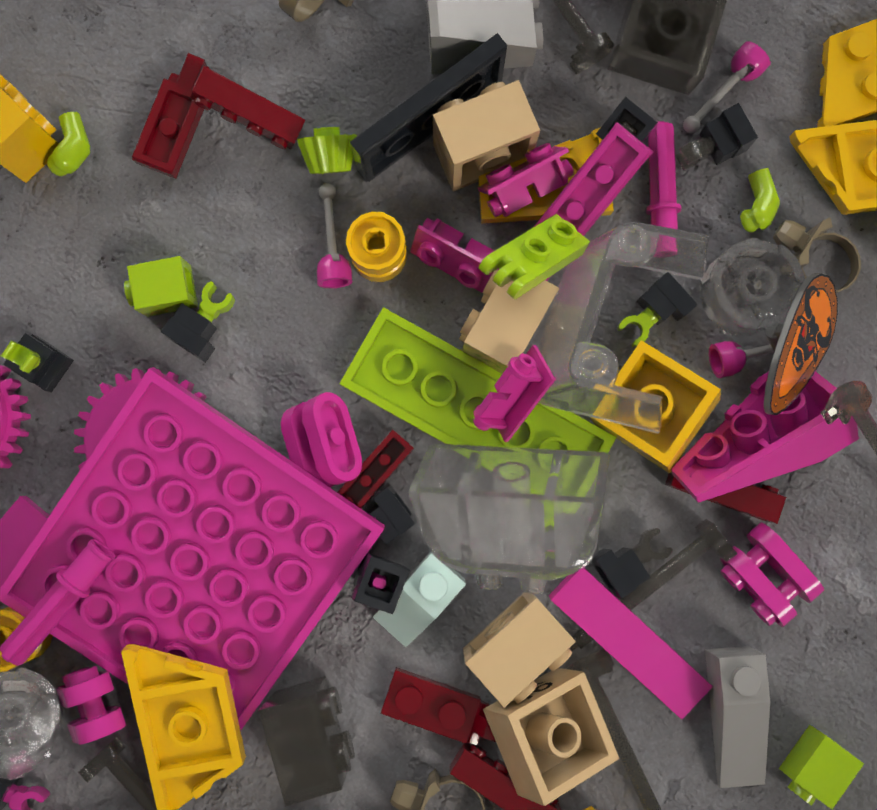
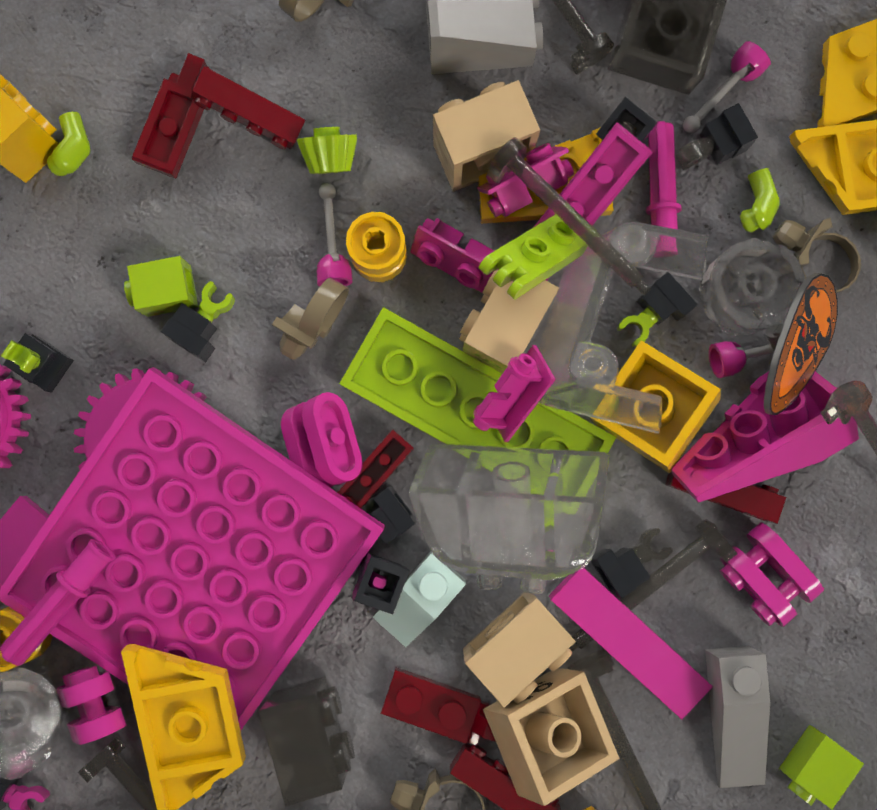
black tile [350,33,507,182] -> none
none -> dark tan piece [272,277,349,360]
none -> clear smoke piece [487,137,651,296]

